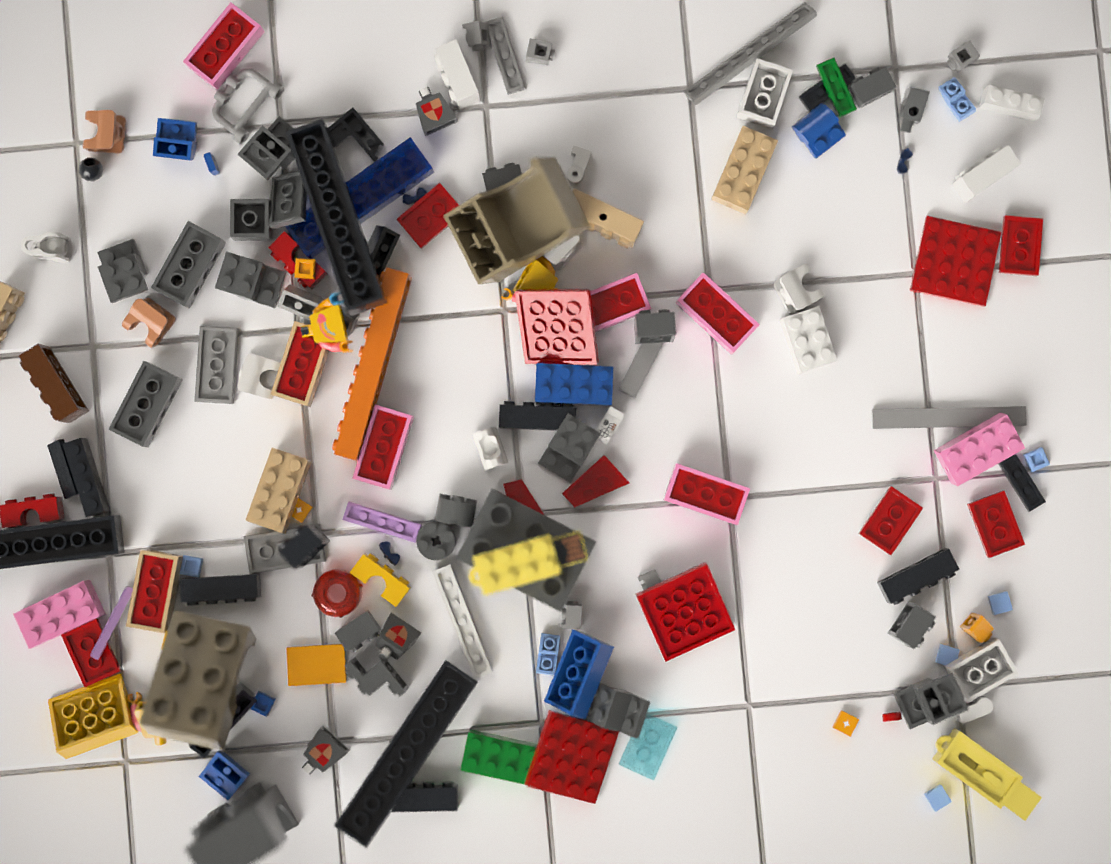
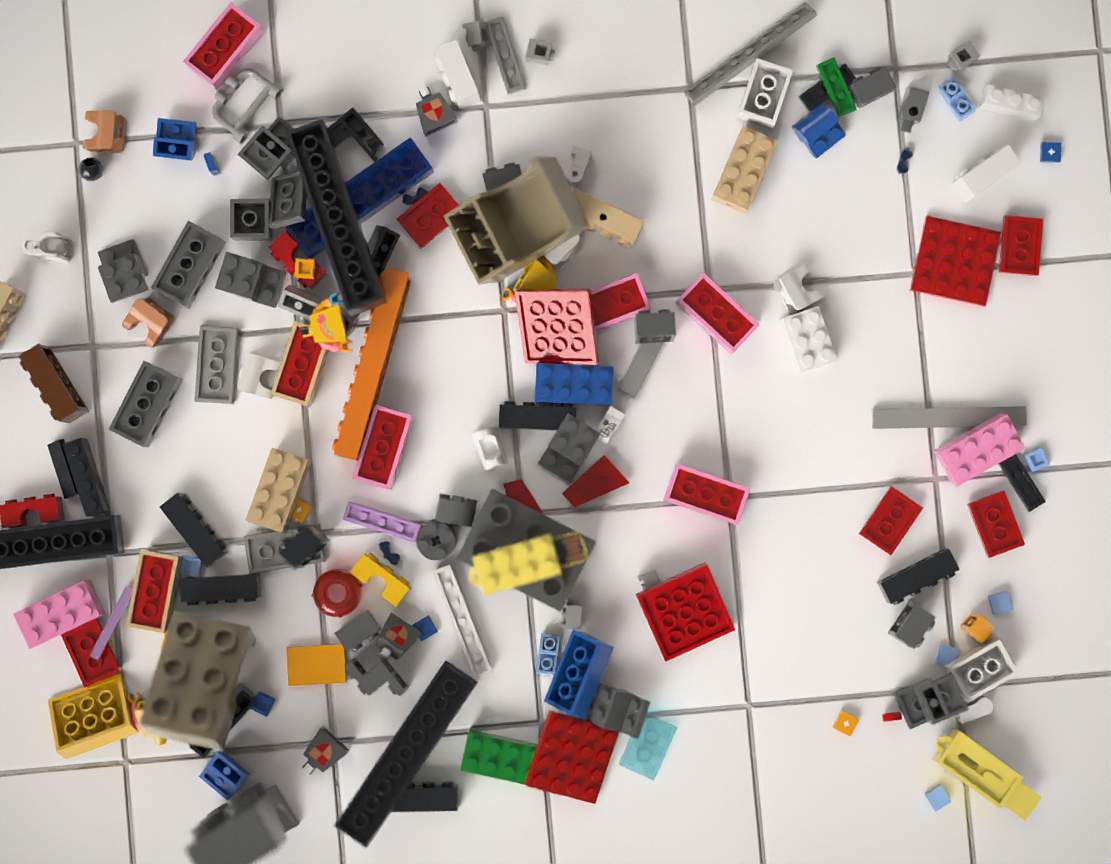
none -> black brick [160,493,228,568]
none -> blue tile [412,615,438,642]
none -> blue tile [1040,142,1061,163]

